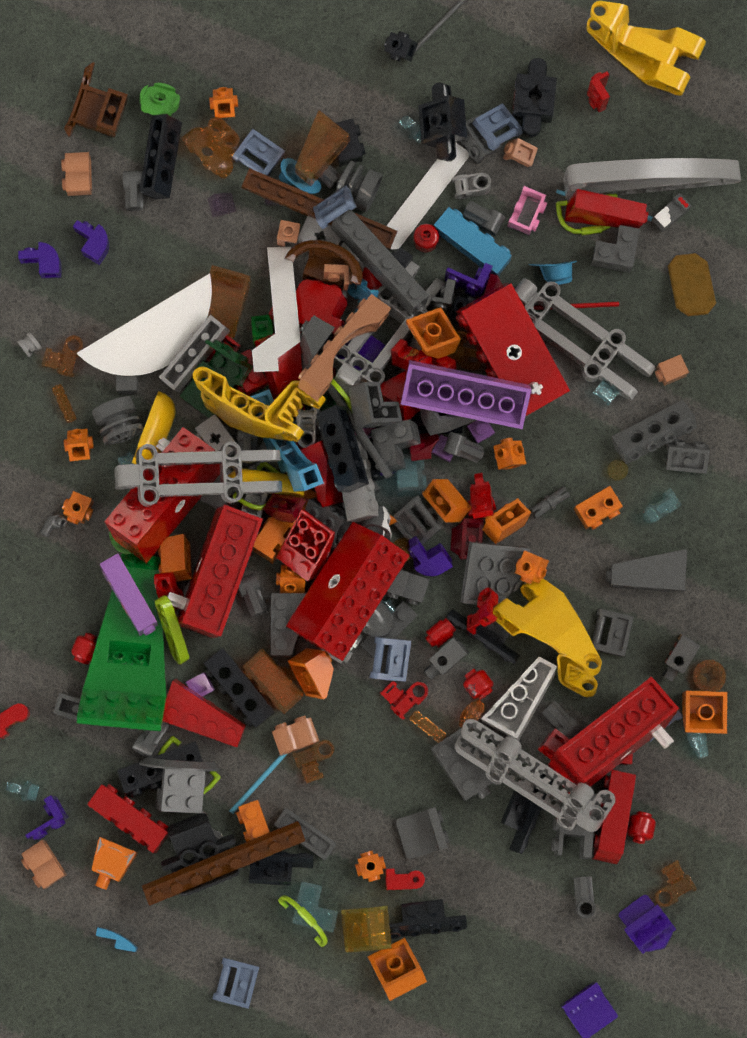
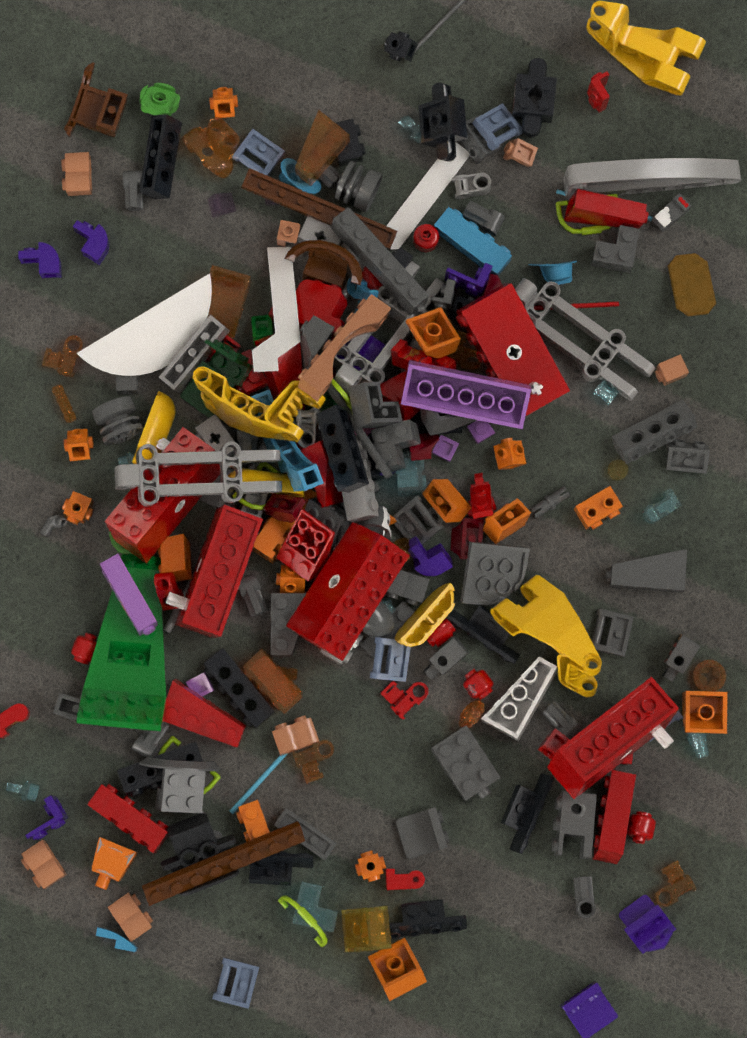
light grey wheel [17,332,42,357] -> none
lime beam [155,595,189,665] -> none
orange slope [288,648,334,700] -> none
sand blue plate [313,185,357,229] -> none
nougat bracket [323,264,352,291] -> none
clear orange axle [409,710,446,743] -> none
dark grey piece [443,432,484,463] -> none
light grey beam [455,719,615,832] -> none
red piece [467,587,498,635] -> none
bright pink window [507,186,547,235] -> none
orange brick [515,550,549,584] -> none
none -> nougat brick [108,892,153,942]
none -> yellow brick [395,583,455,647]

